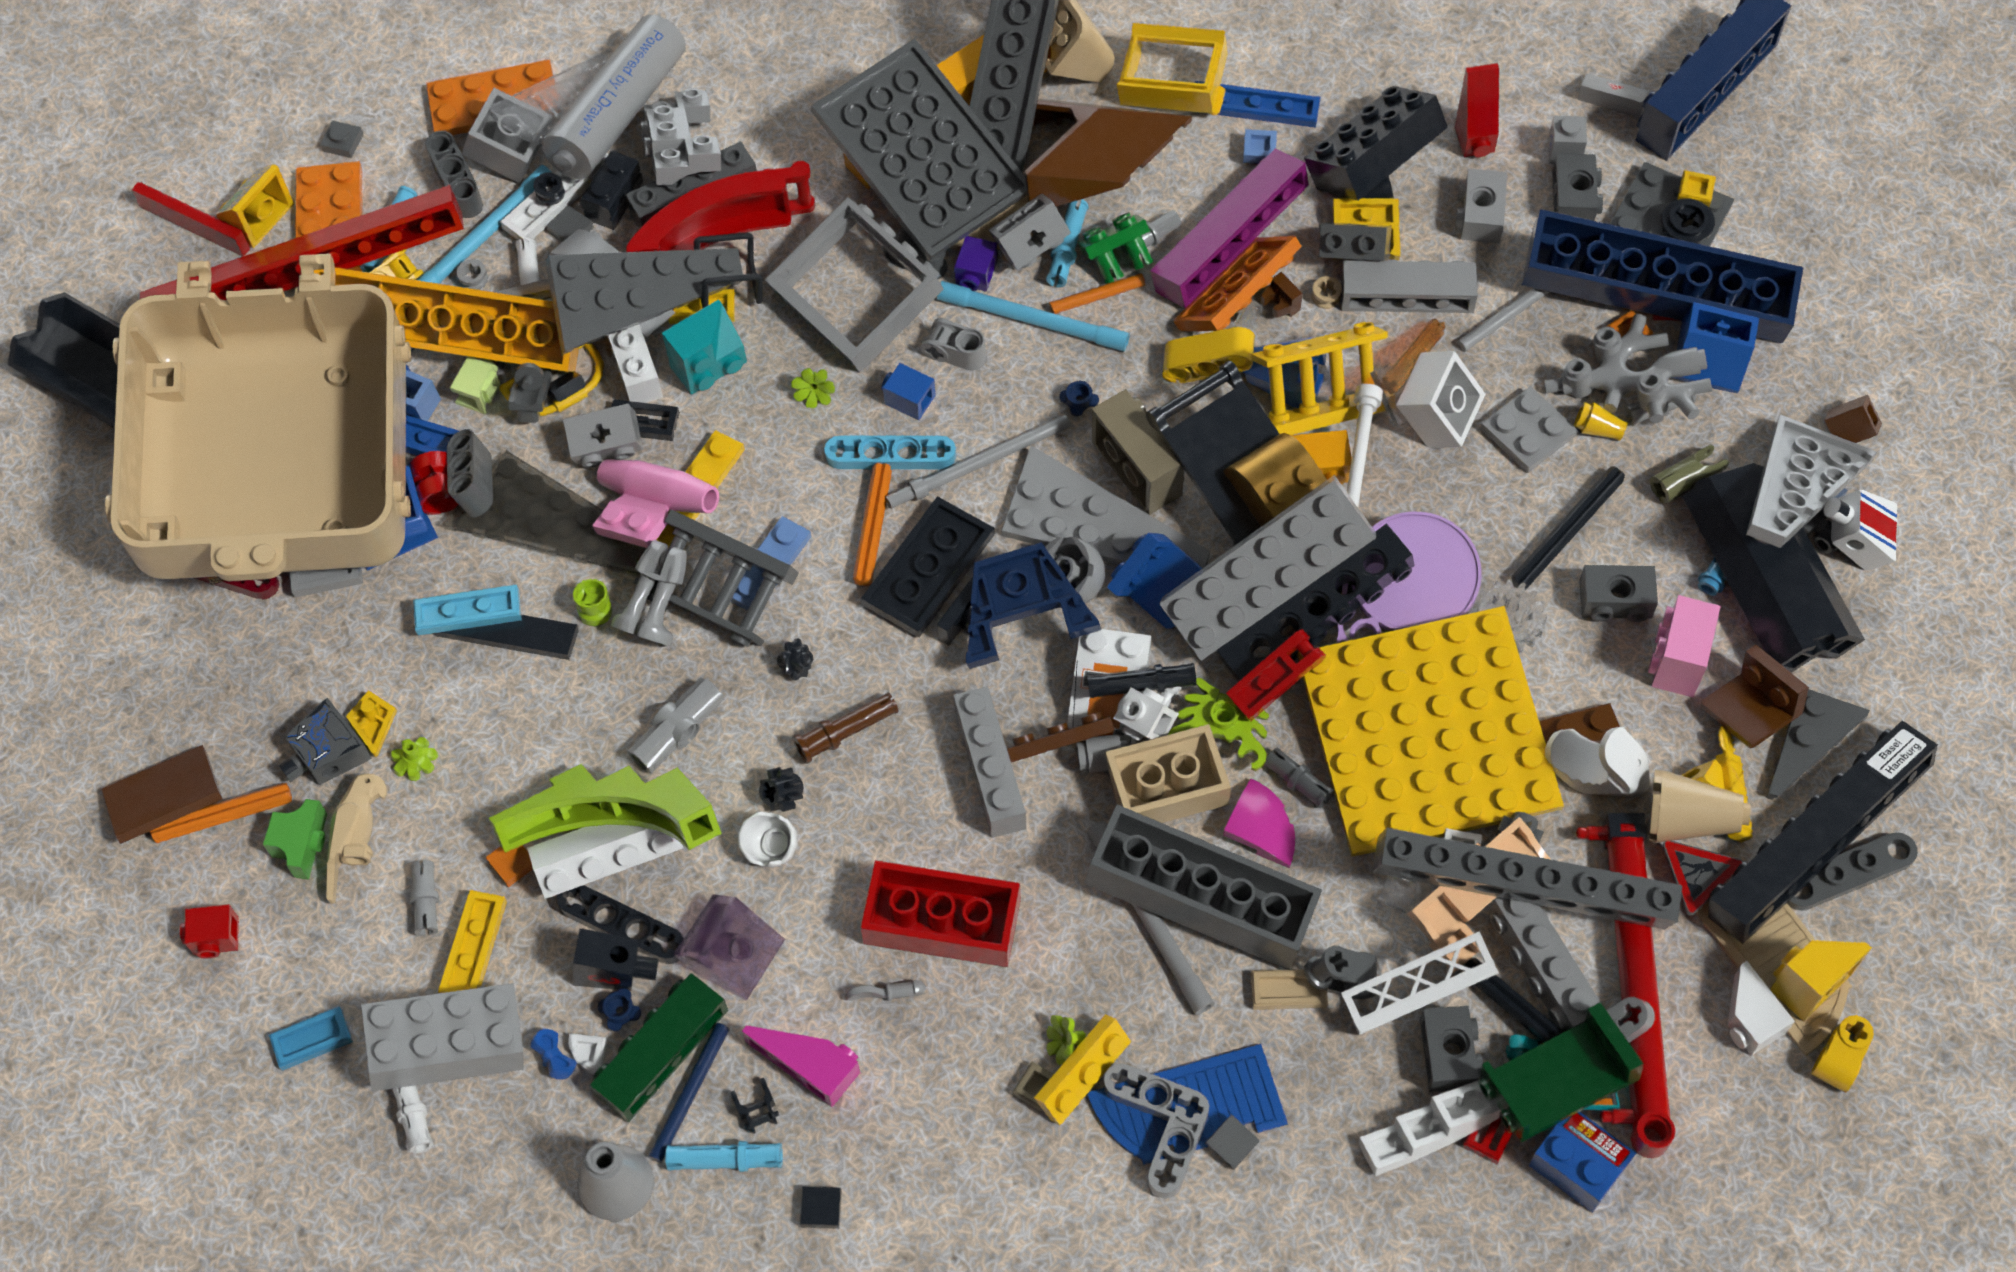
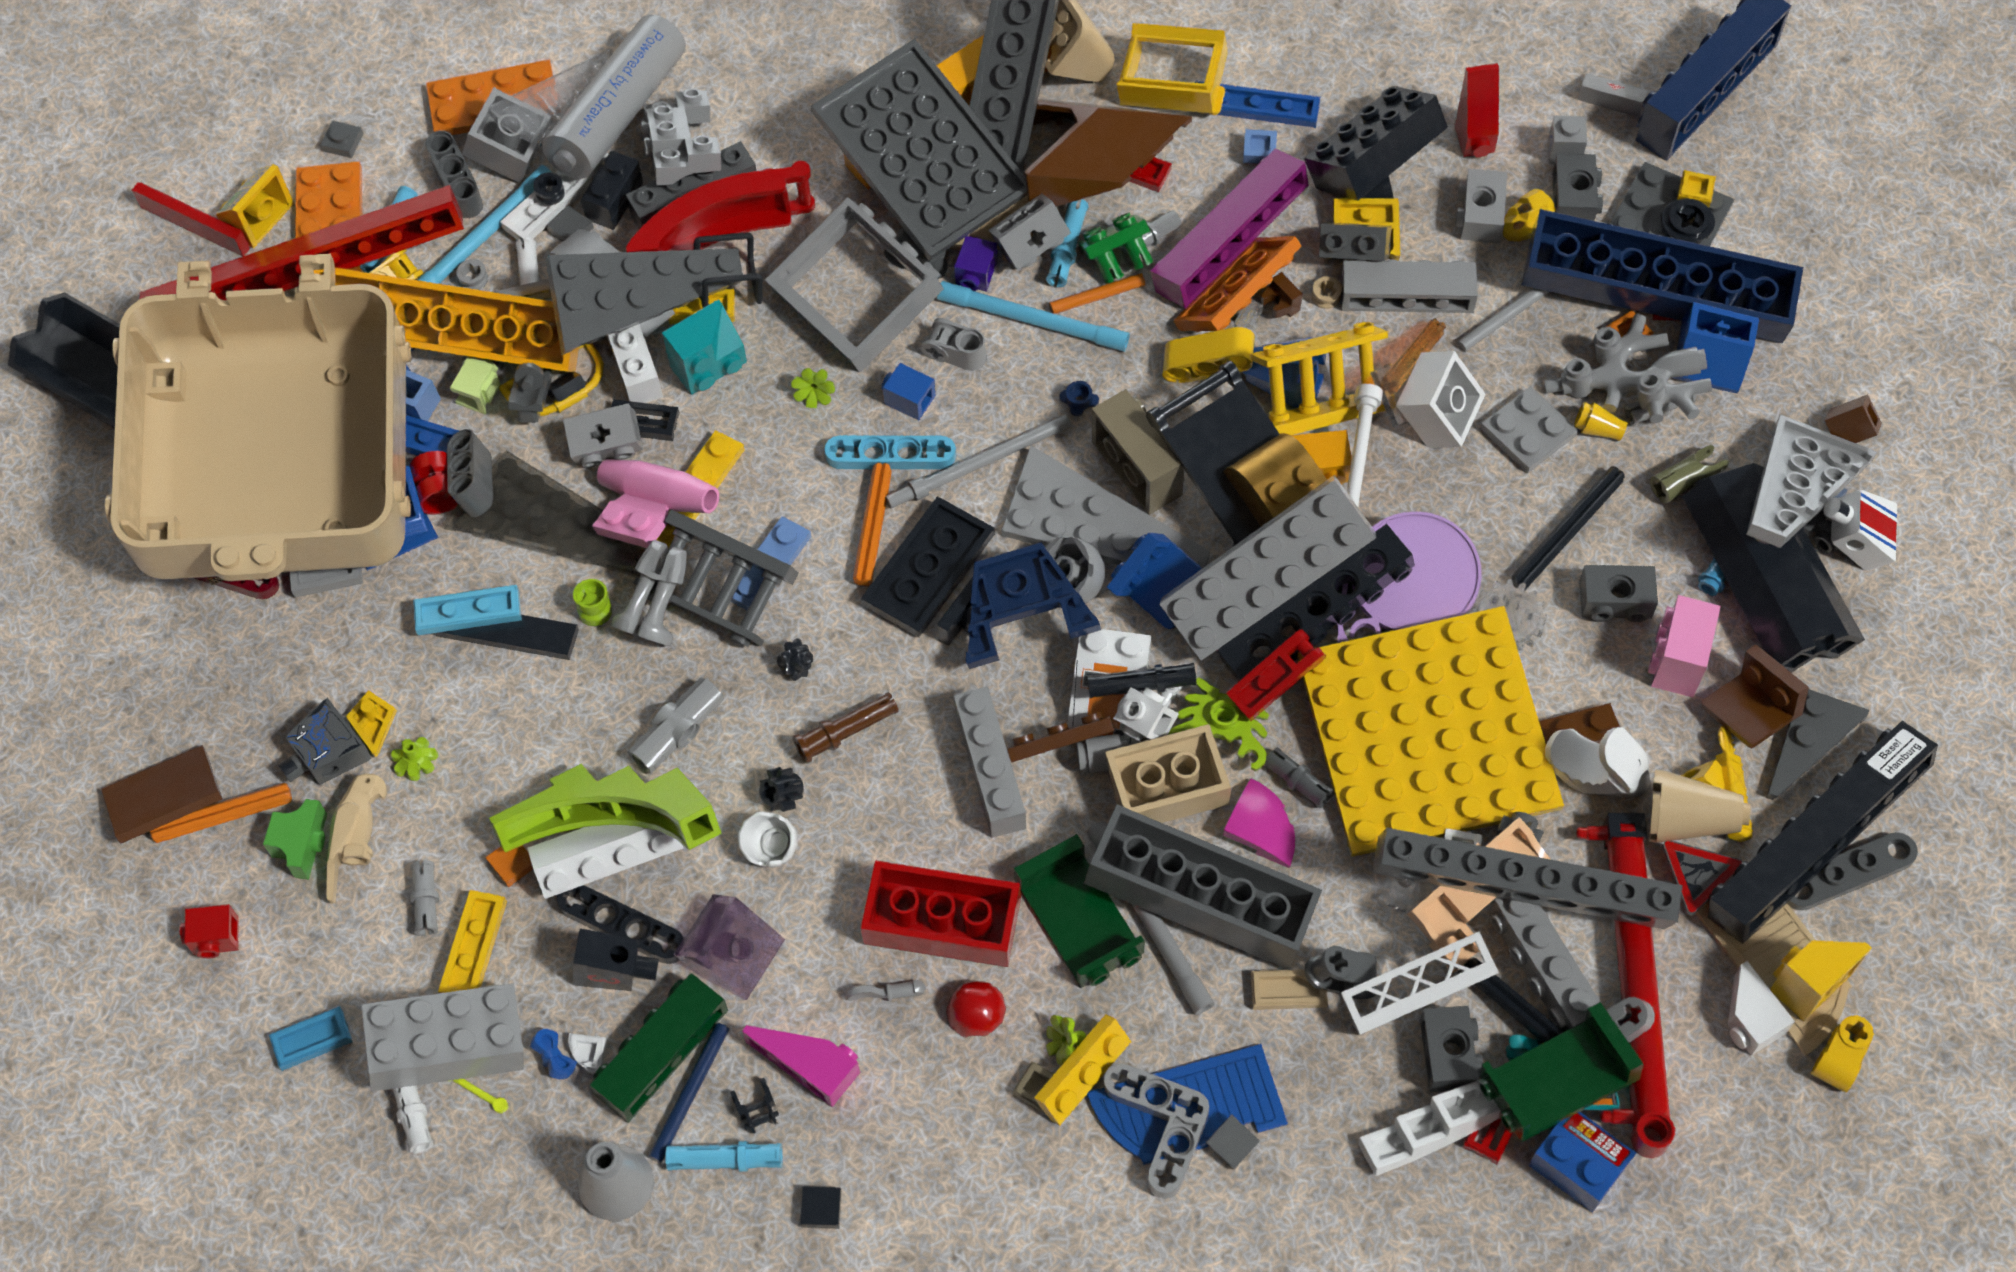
dark blue plate [598,989,641,1032] -> none
none -> neon yellow hinge [449,1078,508,1113]
none -> red hair [946,981,1006,1038]
none -> dark green panel [1014,834,1145,988]
none -> red tile [1130,157,1172,193]
none -> yellow rock [1503,189,1556,242]

